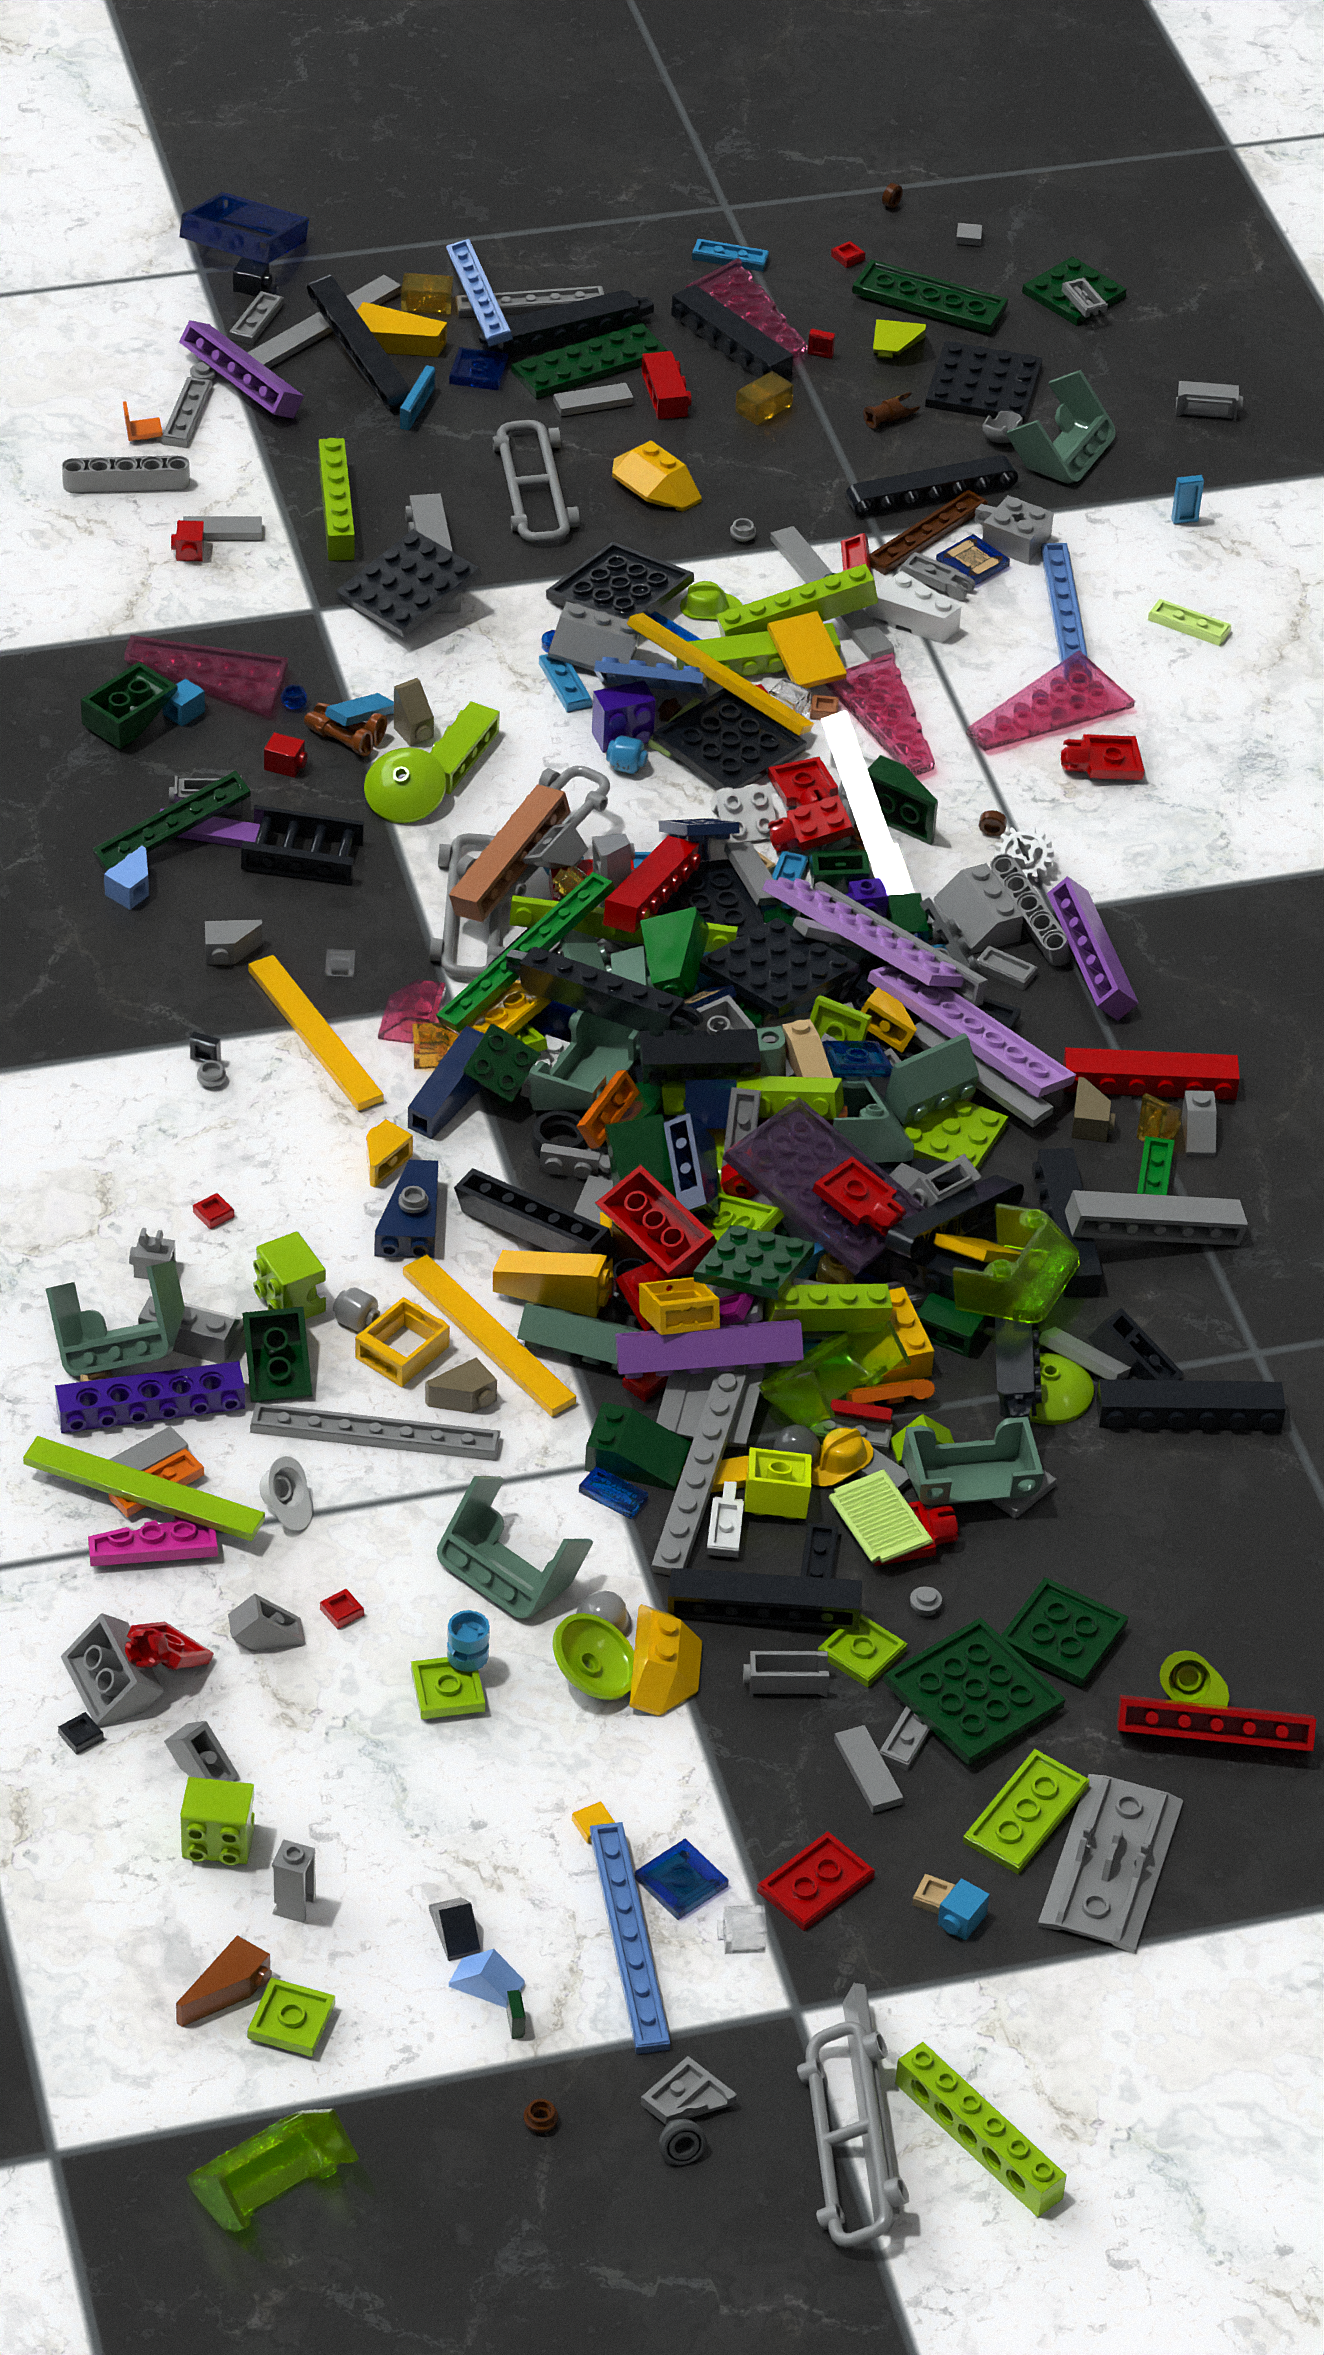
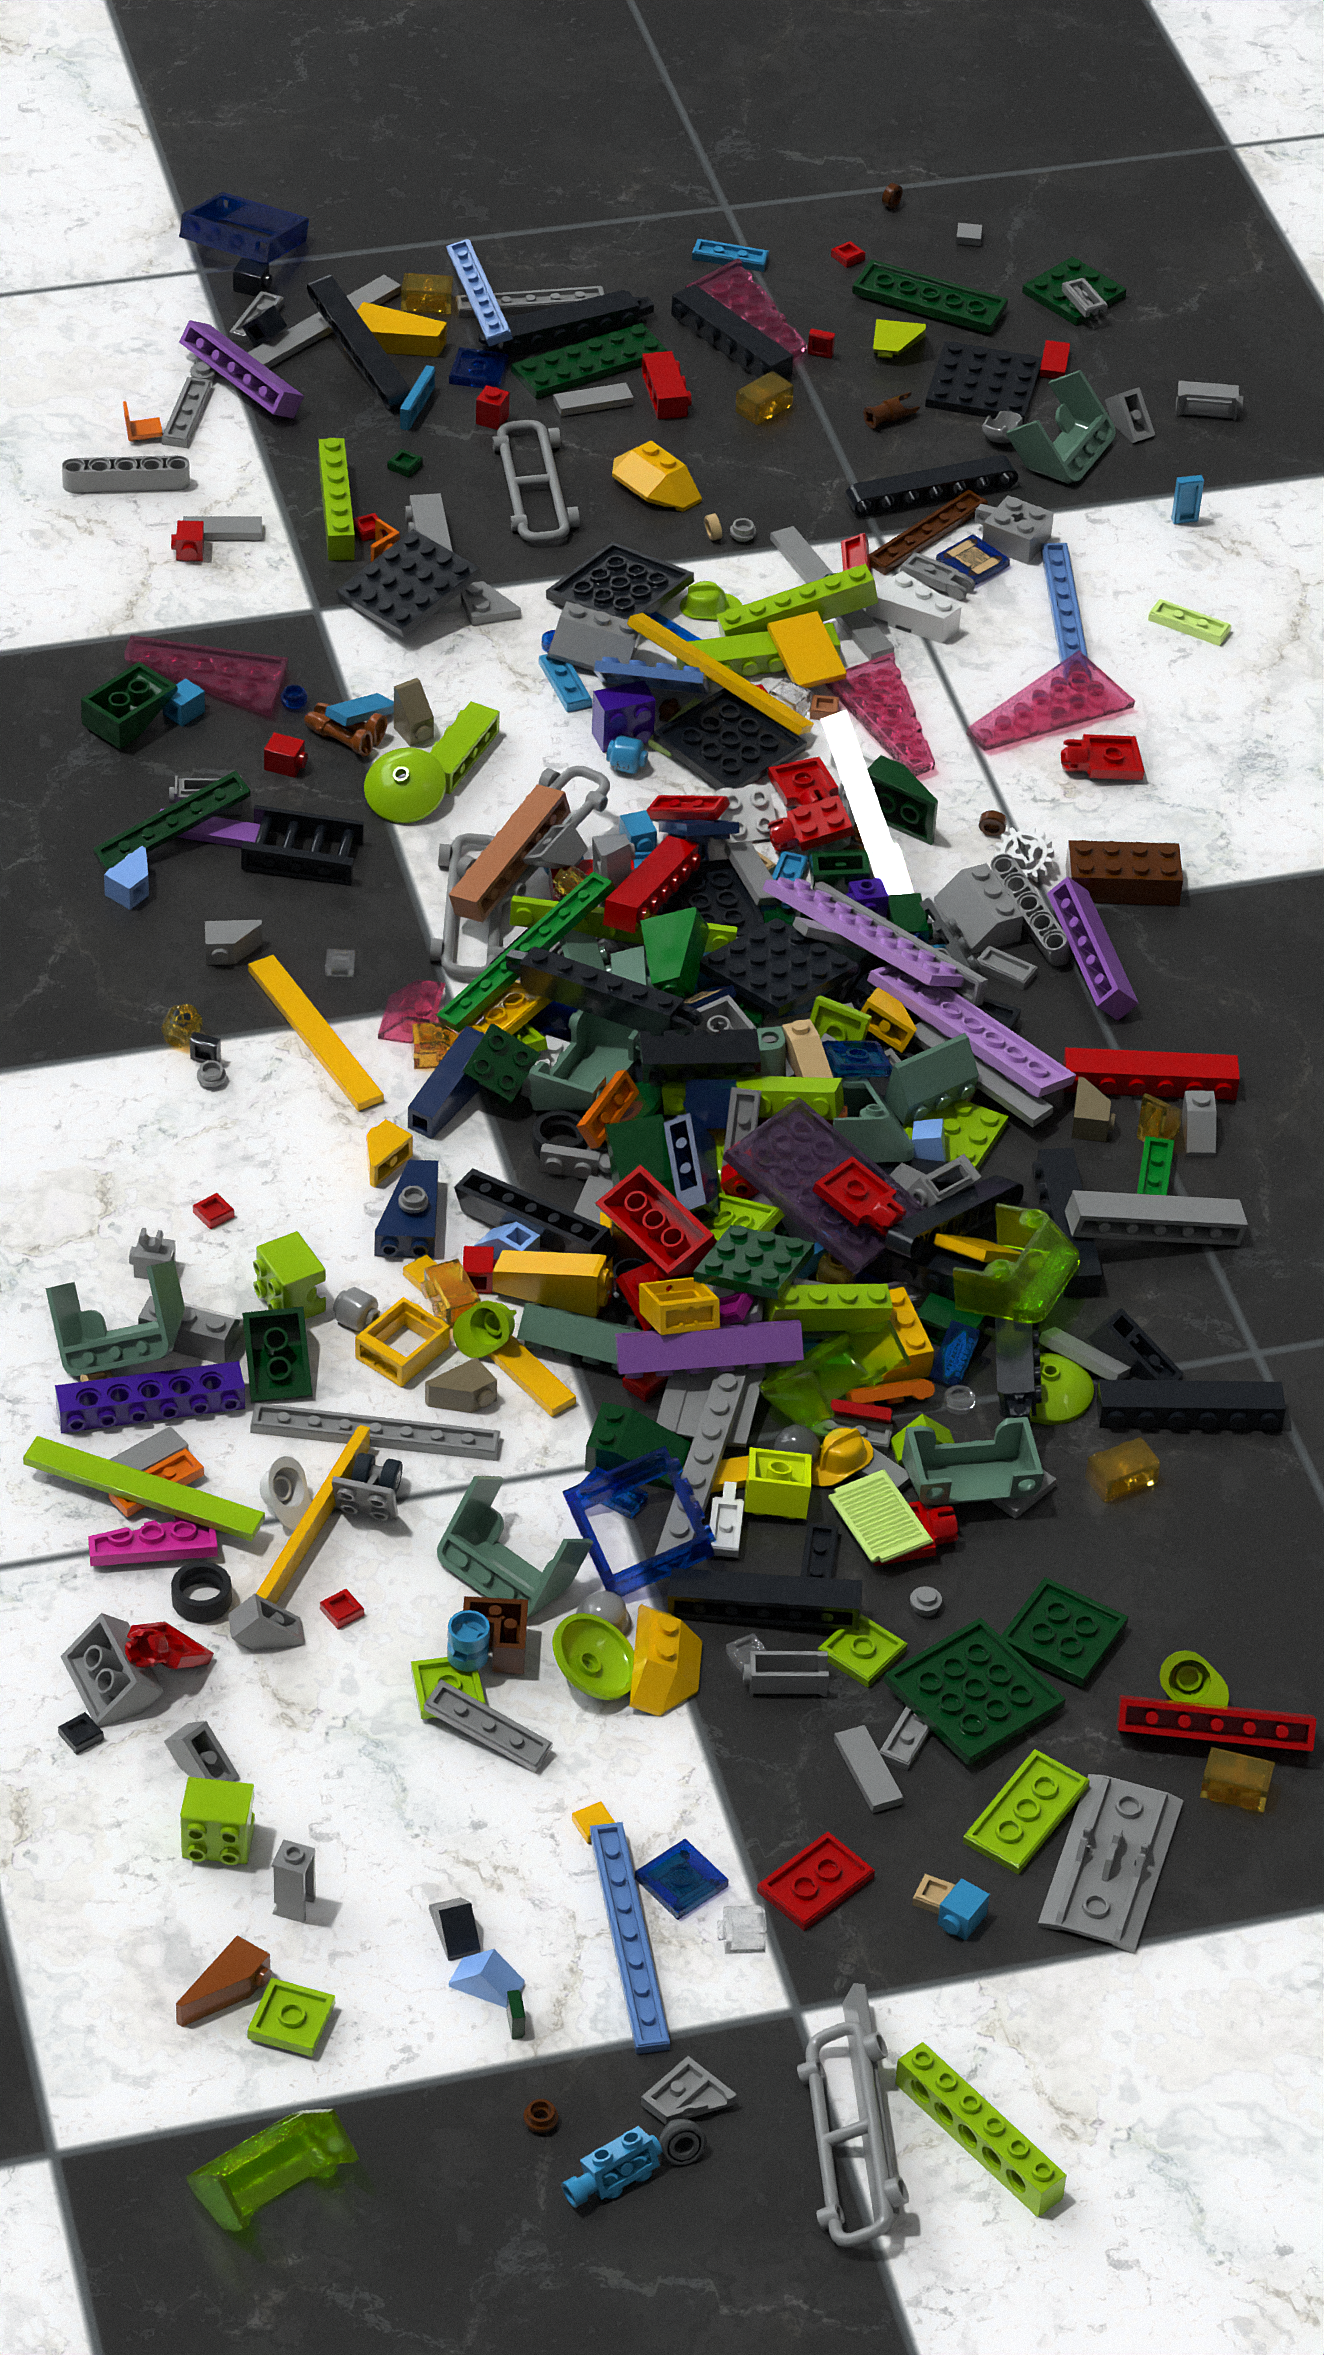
none -> clear yellow head [161,1004,203,1048]
none -> black tyre [171,1561,232,1623]
none -> black brick [241,305,287,348]
none -> yellow tile [256,1425,370,1604]
none -> light grey plate [332,1453,403,1521]
none -> red tile [353,513,386,541]
none -> orange bracket [371,518,400,562]
none -> dark green tile [387,449,423,478]
none -> clear yellow brick [421,1259,481,1329]
none -> light grey tile [424,1680,553,1773]
none -> lime piece [453,1300,517,1358]
none -> light grey wing [461,581,521,626]
none -> red brick [462,1246,498,1294]
none -> reddish brown brick [463,1596,528,1674]
none -> light blue slope [474,1221,540,1259]
none -> red brick [476,385,510,430]
none -> dark azure brick [561,2126,663,2208]
none -> clear blue window [562,1446,716,1597]
none -> dark azure brick [619,810,657,852]
none -> red tile [646,795,730,820]
none -> tan tile [704,513,722,541]
none -> clear tile [725,1633,767,1673]
none -> light blue slope [912,1118,946,1162]
none -> tile [929,1320,981,1388]
none -> clear tile [944,1385,975,1415]
none -> red tile [1039,340,1070,379]
none -> reddish brown brick [1065,840,1183,905]
none -> clear yellow brick [1085,1437,1161,1503]
none -> light grey slope [1105,387,1155,443]
none -> clear yellow brick [1200,1747,1275,1812]

